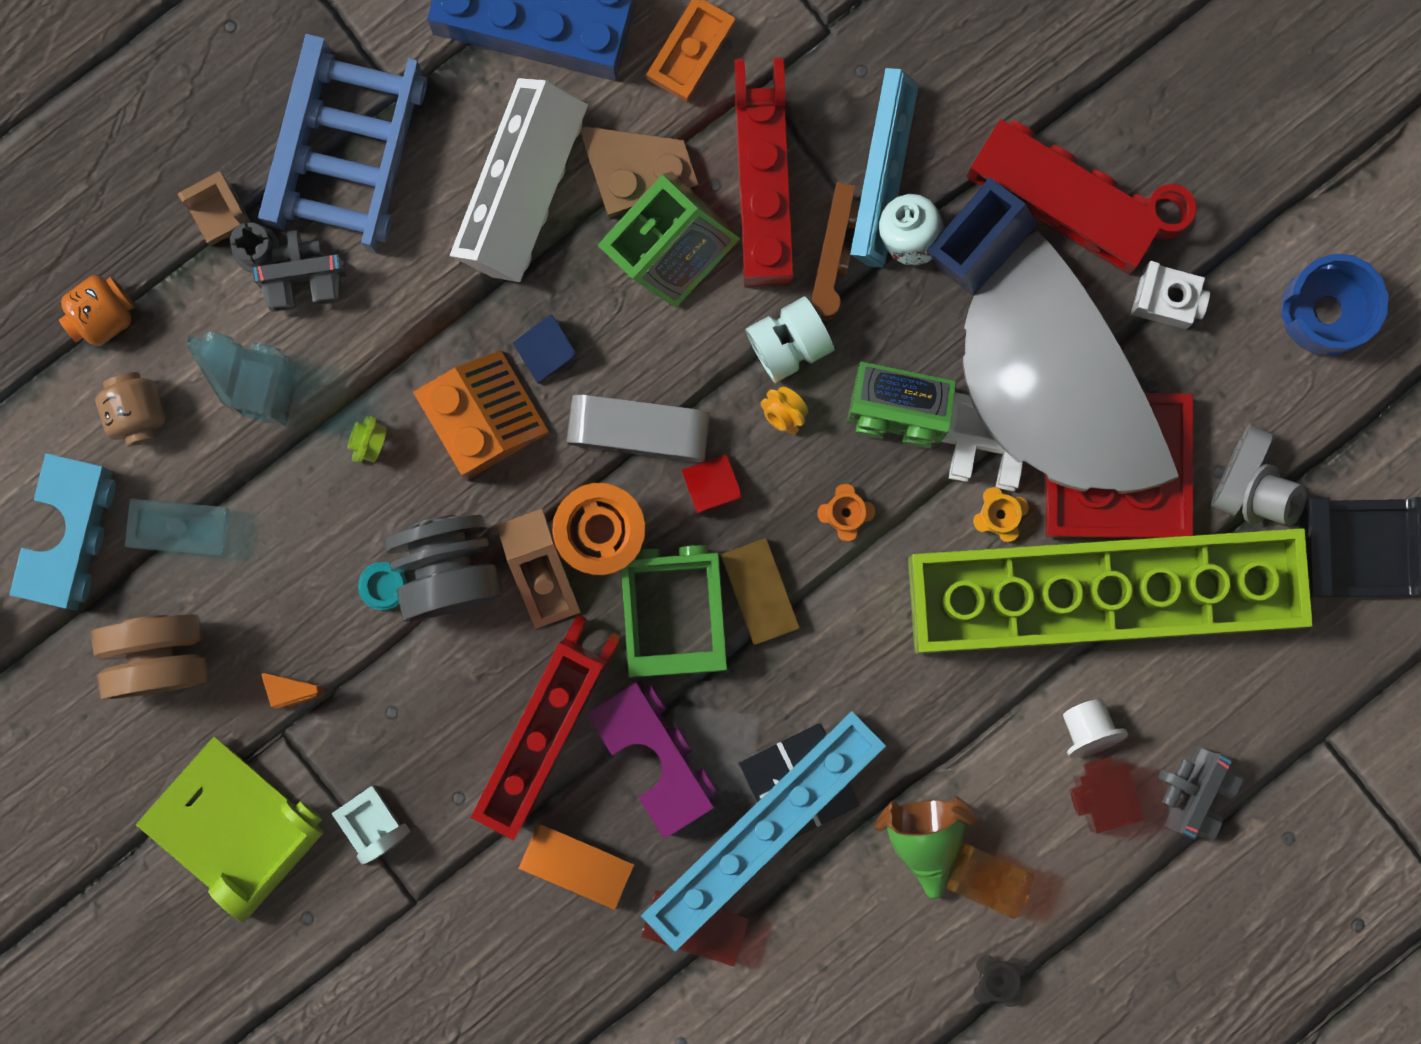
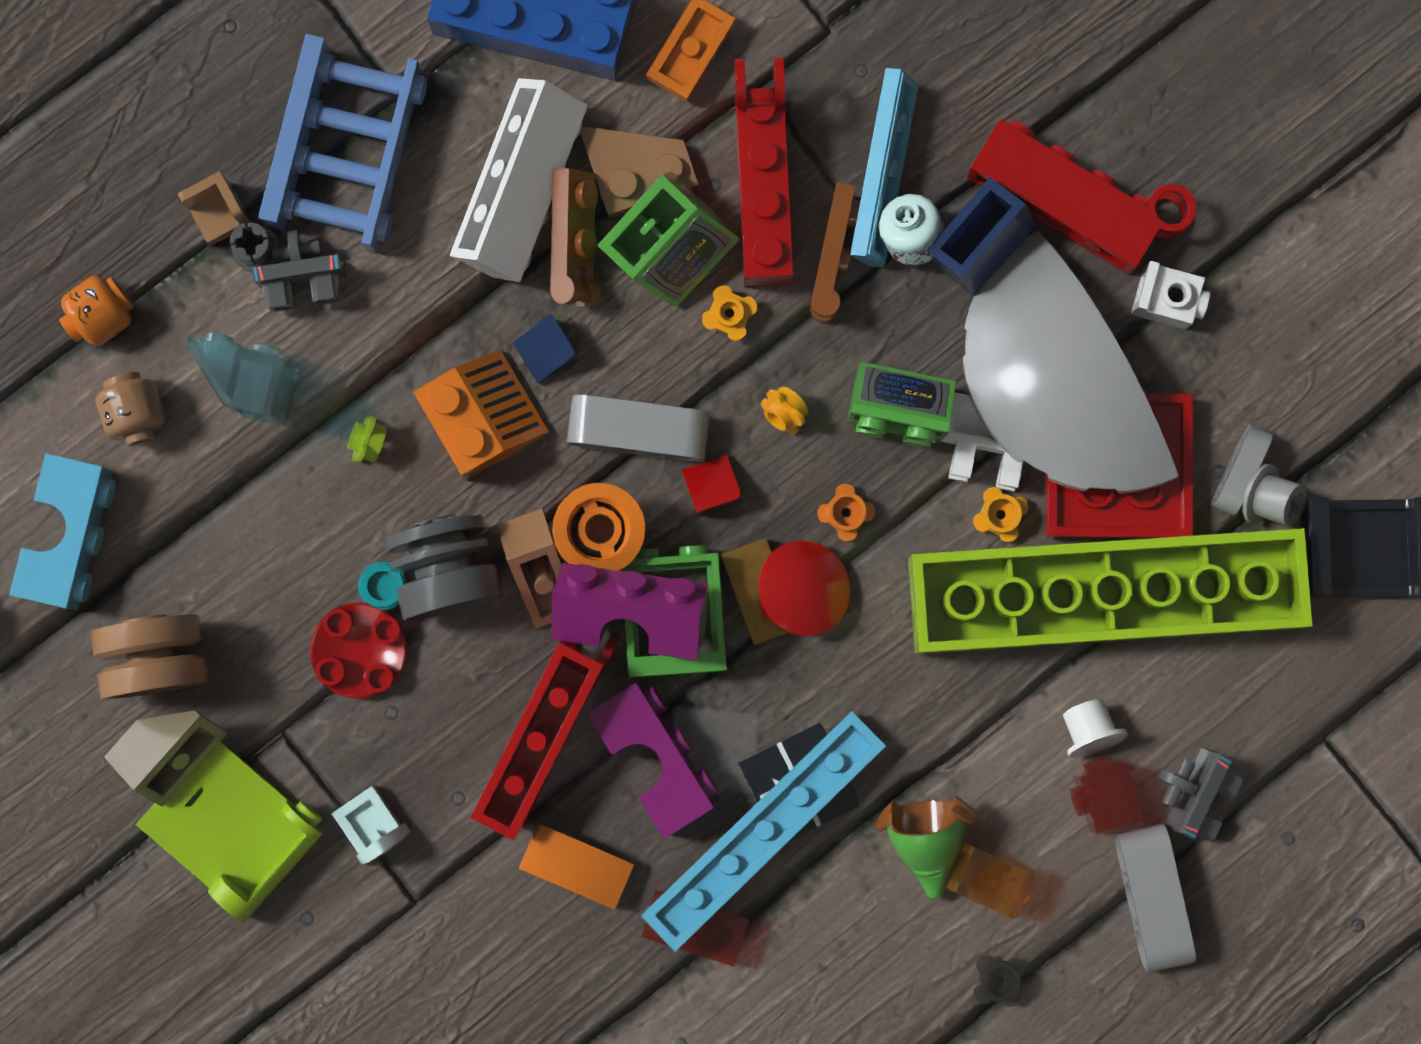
clear light blue plate [125,499,230,557] -> none
orange slope [261,673,325,709] -> none
light aqua wheel [745,296,834,383] -> none
blue piece [1281,254,1389,357] -> none
none -> dark tan slope [104,710,227,807]
none -> red dish [310,602,407,699]
none -> dark orange plate [550,168,601,308]
none -> magenta arch [551,563,709,661]
none -> light orange plate [702,285,757,341]
none -> red dish [758,540,850,636]
none -> light grey beam [1115,823,1196,973]

